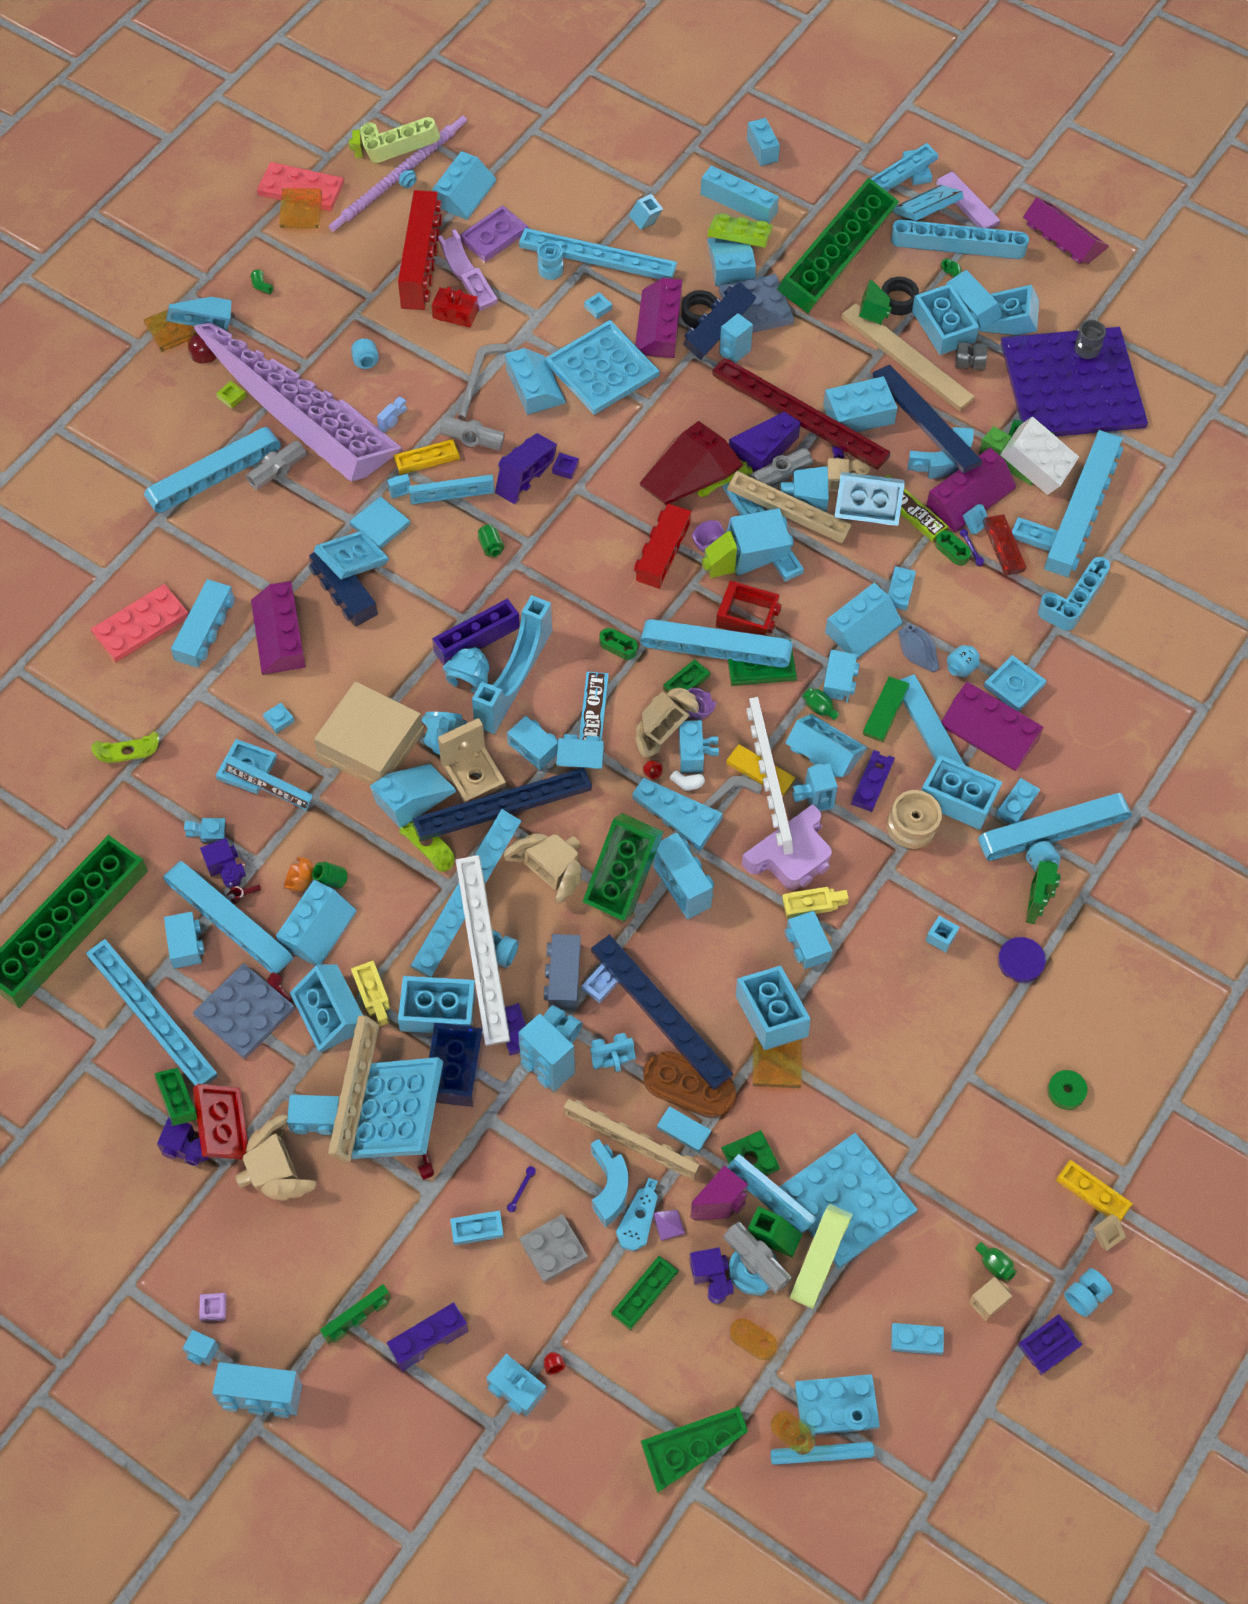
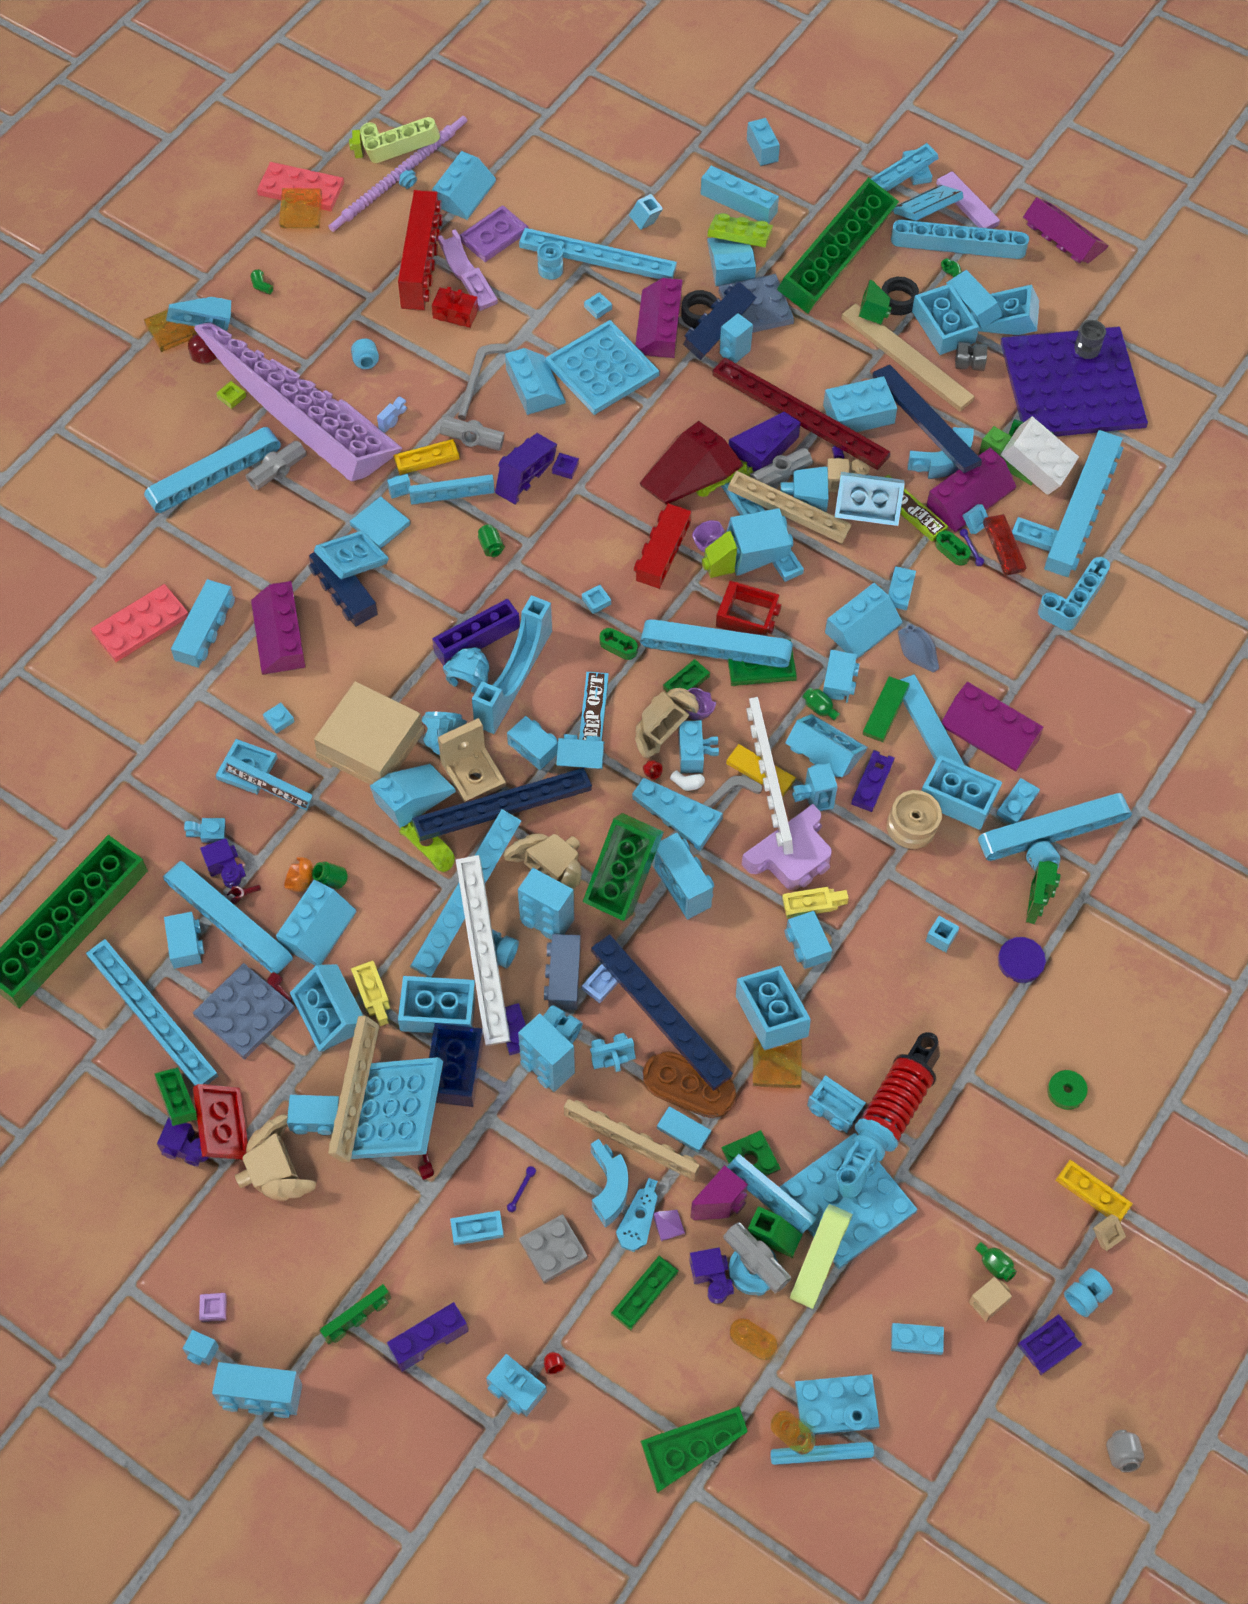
lime piece [91,732,159,763] -> none
medium azure head [947,645,980,678] -> none
medium azure plate [983,655,1047,712] -> none
none -> medium azure brick [518,868,574,939]
none -> medium azure plate [582,585,611,614]
none -> medium azure hinge [807,1075,866,1133]
none -> piece [836,1032,940,1198]
none -> light grey head [1106,1430,1144,1472]

